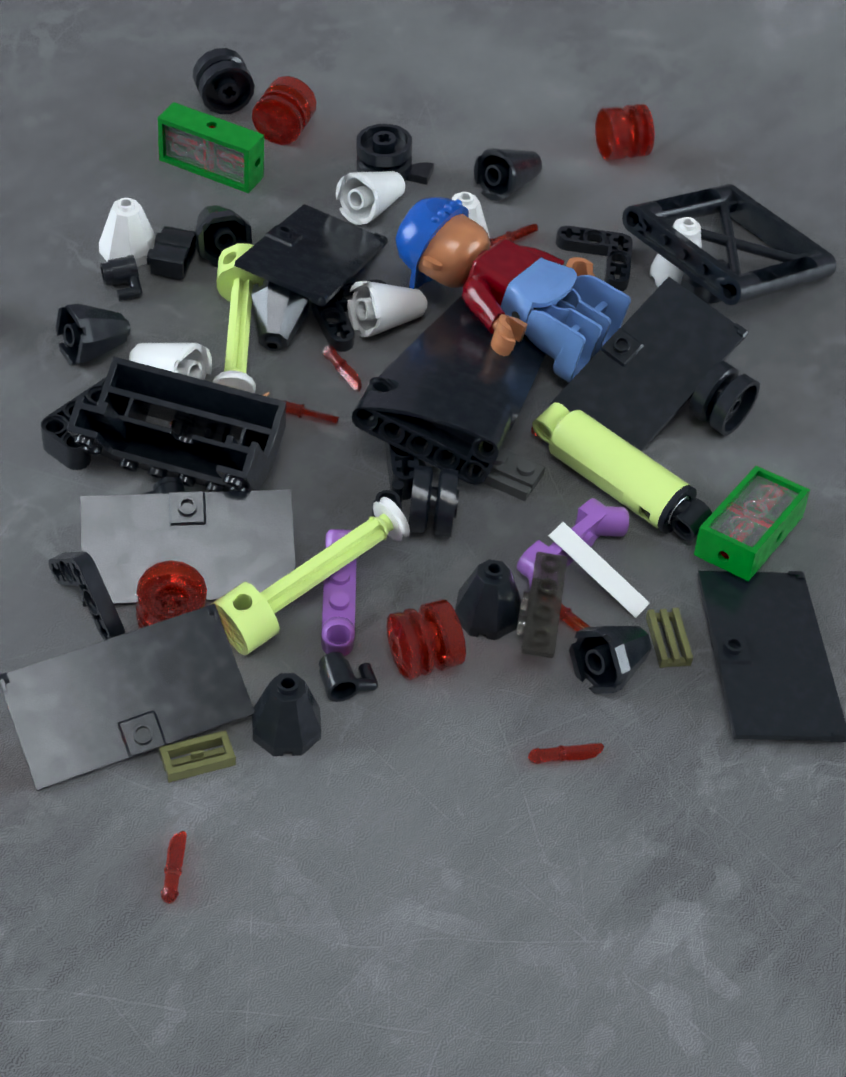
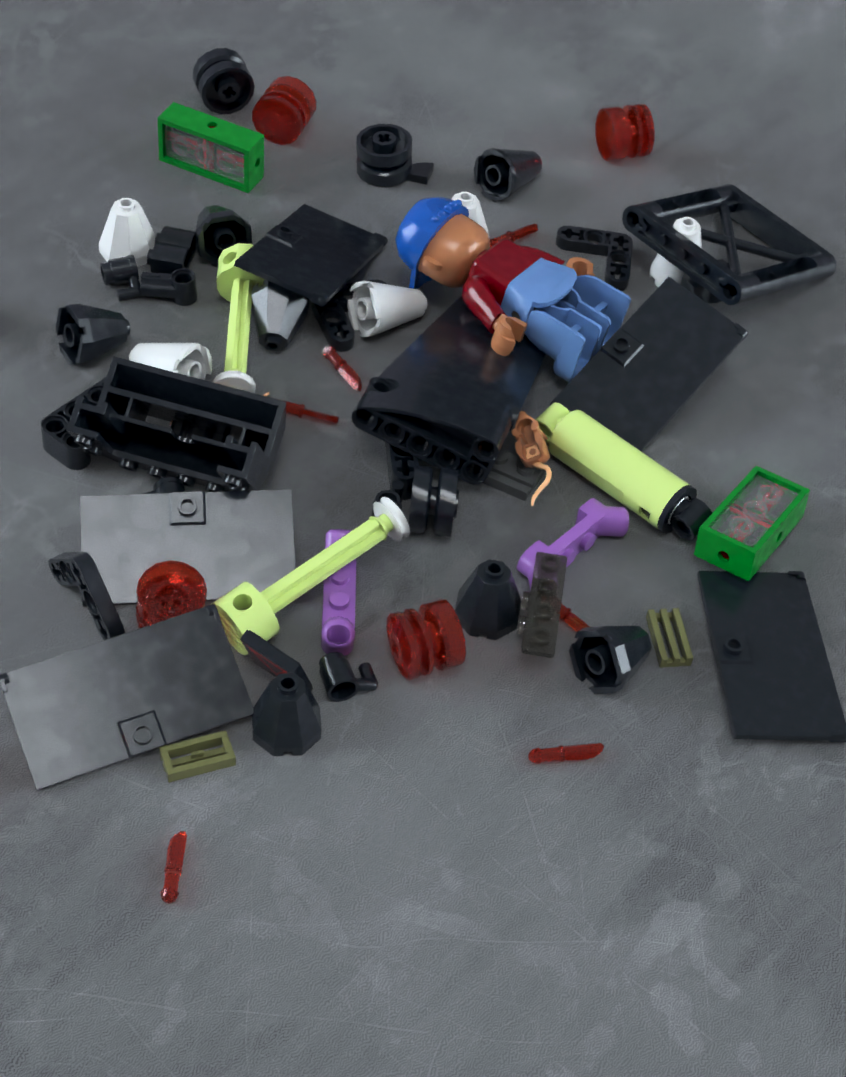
white cone [336,171,405,225] -> none
white sticker [548,522,650,618] -> none
black wheel [689,361,760,436] -> none
none -> black piece [140,268,197,306]
none -> black tile [240,630,313,691]
none -> nougat animal [511,411,552,506]

